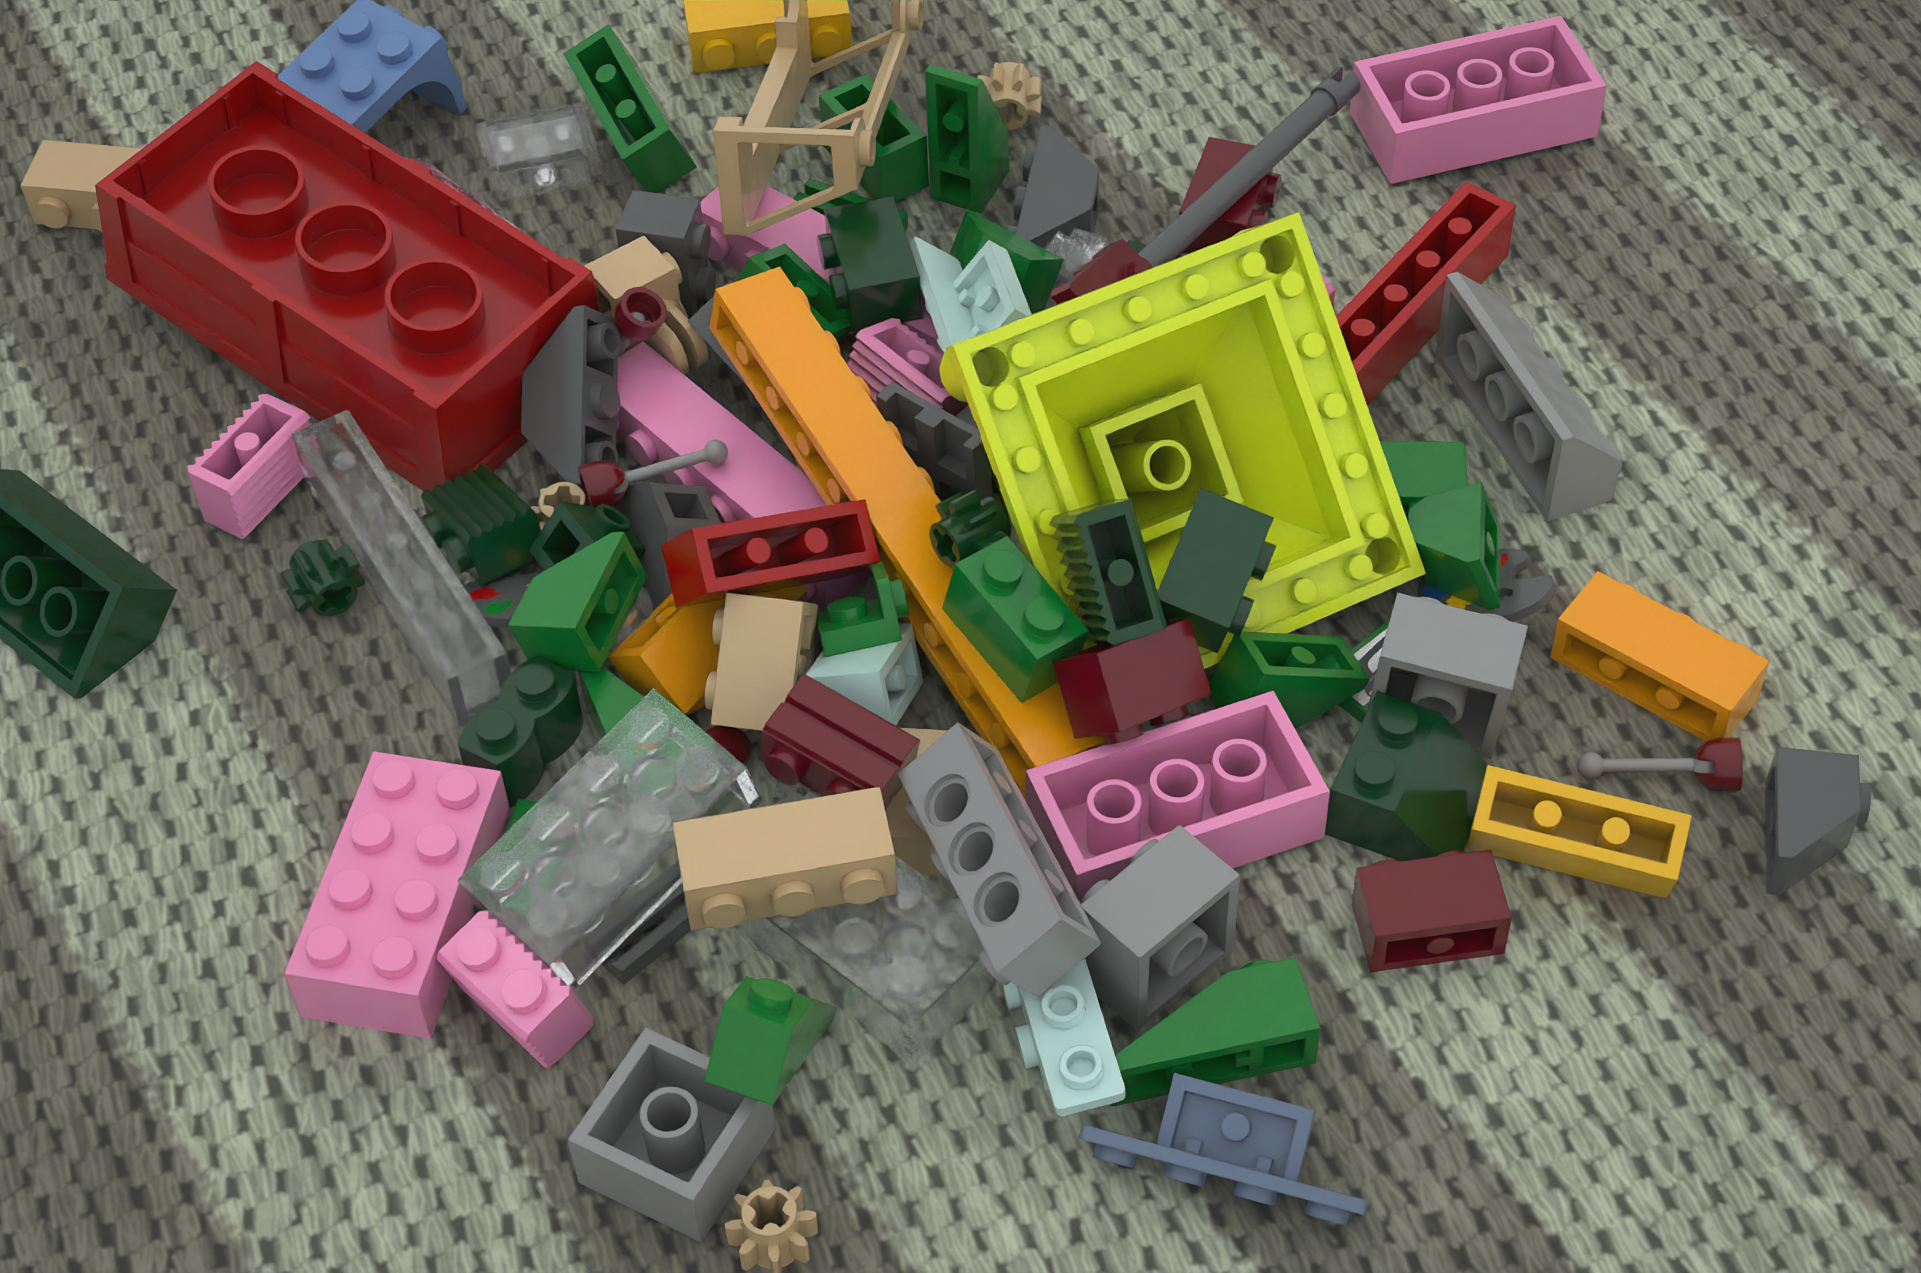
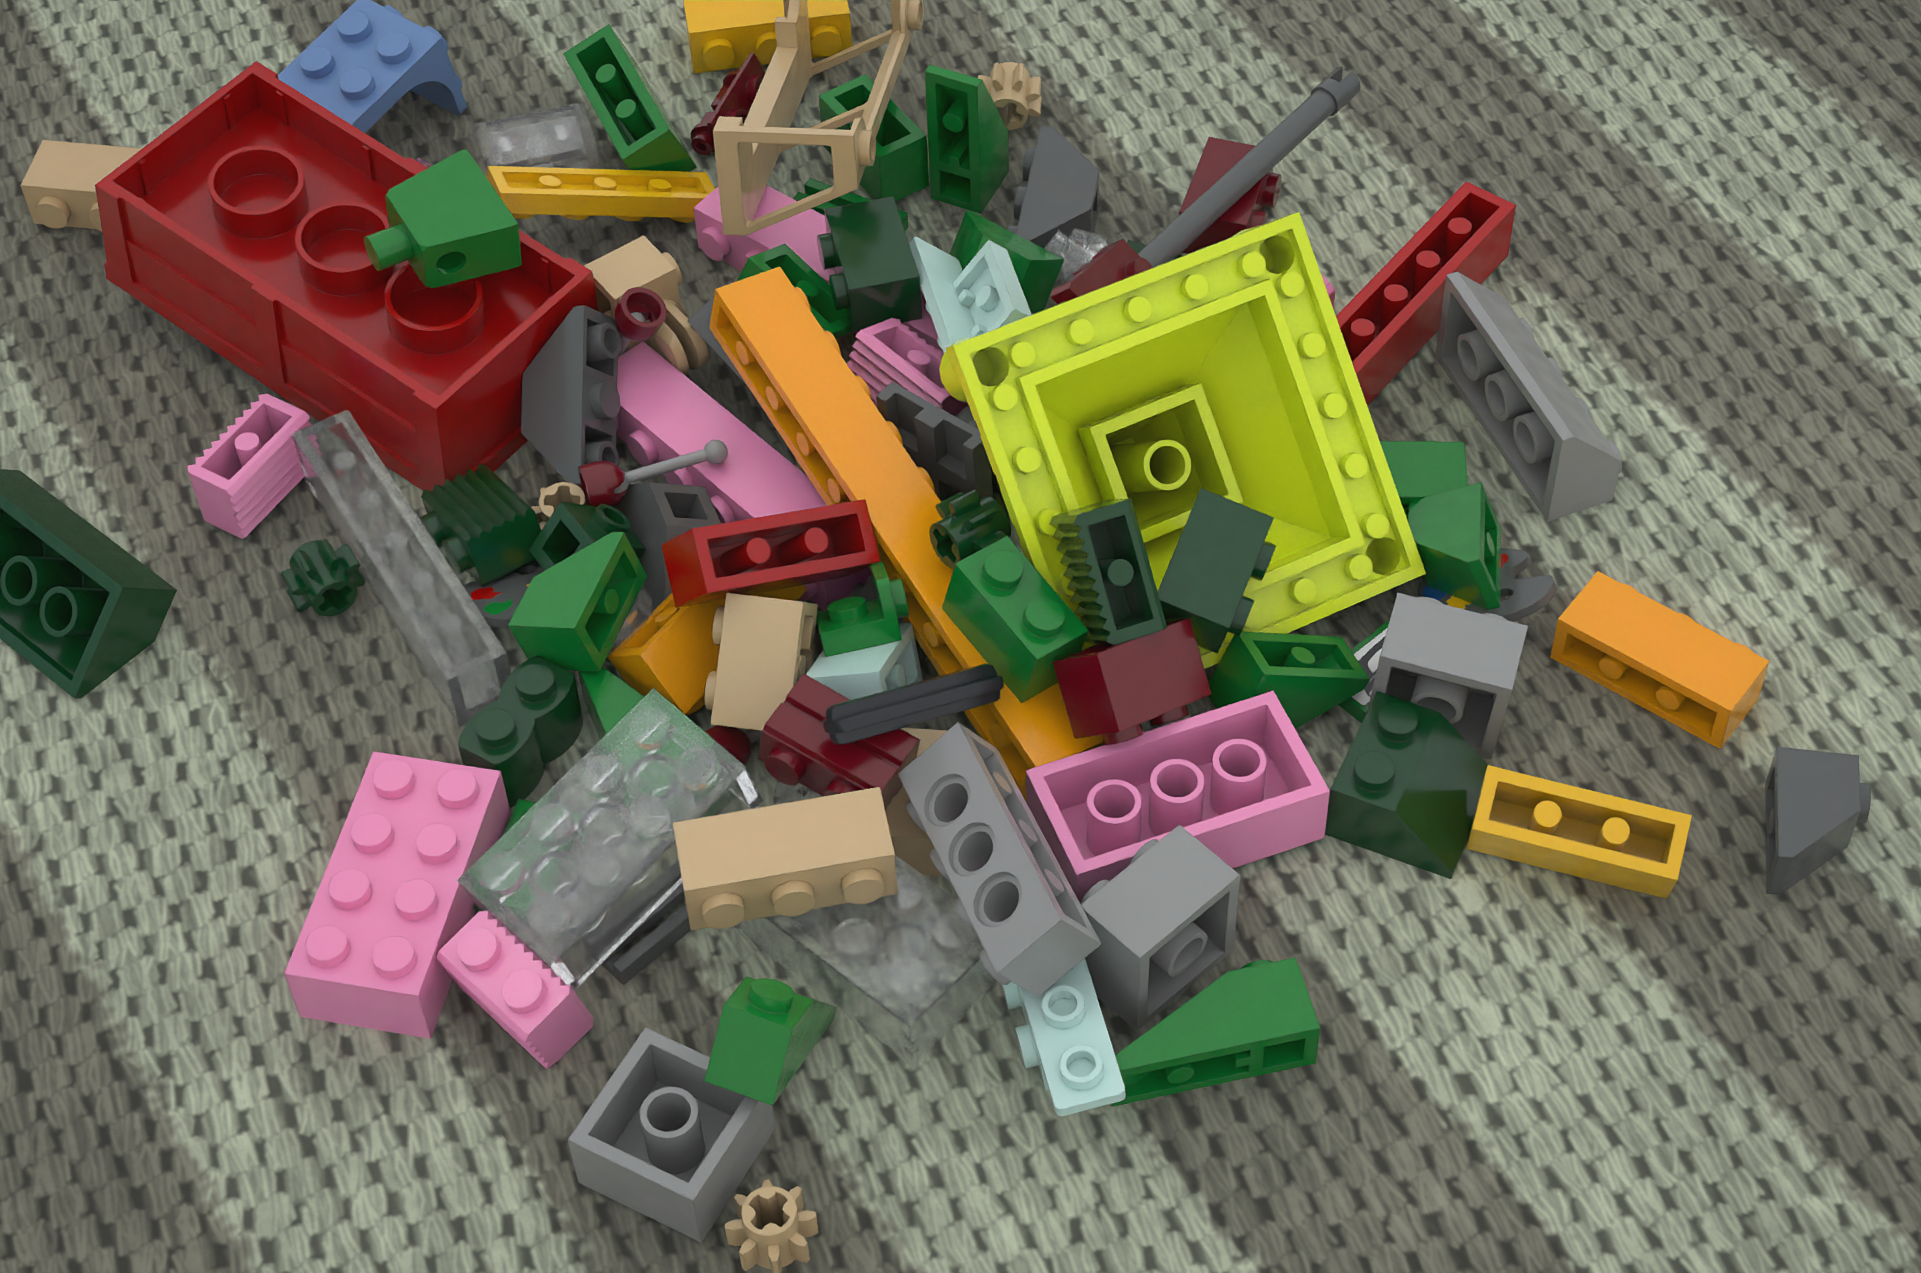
dark grey brick [616,190,716,319] -> none
sand blue bracket [1079,1073,1370,1225] -> none
bright pink brick [1349,16,1607,184] -> none
dark red brick [1352,849,1512,973] -> none
hinge [1578,738,1743,791] -> none
none -> green torso [364,149,522,288]
none -> yellow plate [486,166,715,223]
none -> dark red hinge [691,53,765,155]
none -> black axle [823,663,1004,745]

